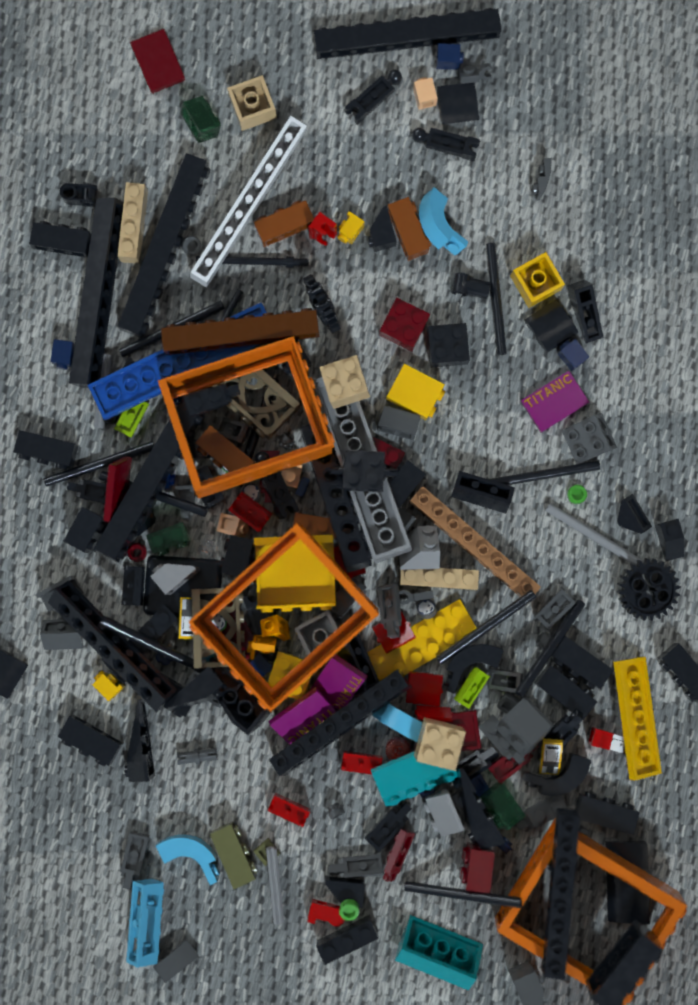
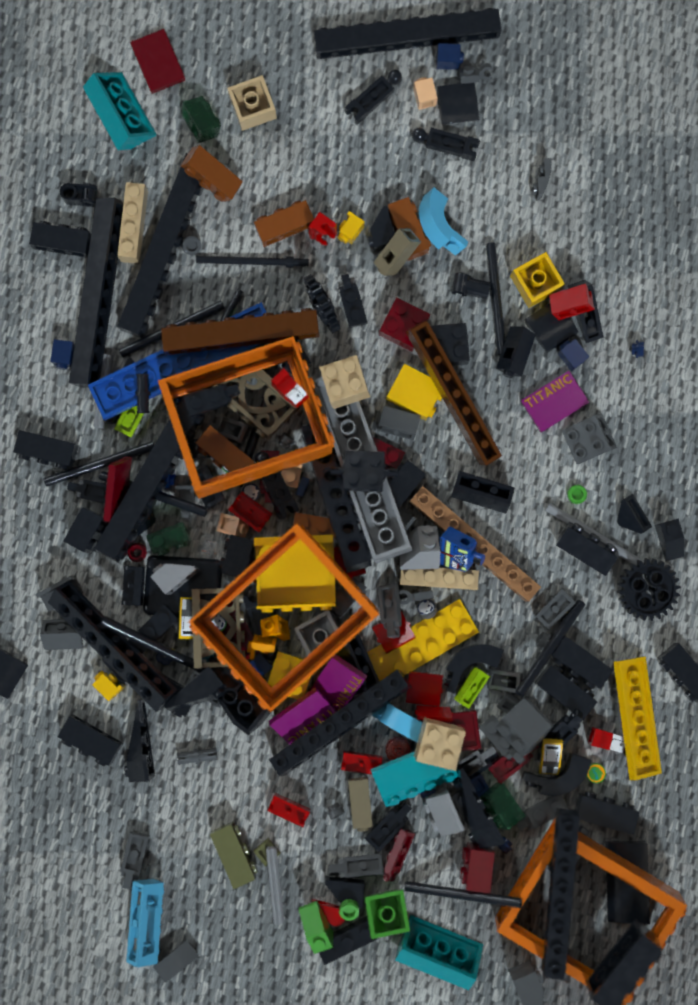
medium azure arch [156,834,220,885] -> none
white brick [190,116,307,288] -> none
black piece [436,590,537,665] -> none
black piece [489,461,600,485] -> none
none -> teal slope [83,72,157,151]
none -> black pin [135,374,151,413]
none -> dark orange brick [180,145,243,202]
none -> red leg [271,368,309,409]
none -> bright green slope [299,901,333,954]
none -> black hinge [339,274,368,329]
none -> dark tan brick [348,777,373,832]
none -> bright green slope [364,889,410,939]
none -> dark tan brick [373,228,421,276]
none -> reddish brown brick [405,321,502,466]
none -> blue torso [440,526,485,572]
none -> black brick [496,326,536,378]
none -> red hinge [549,284,595,320]
none -> black brick [556,522,619,576]
none -> bright green tile [586,763,606,783]
none -> dark blue plate [632,340,644,358]

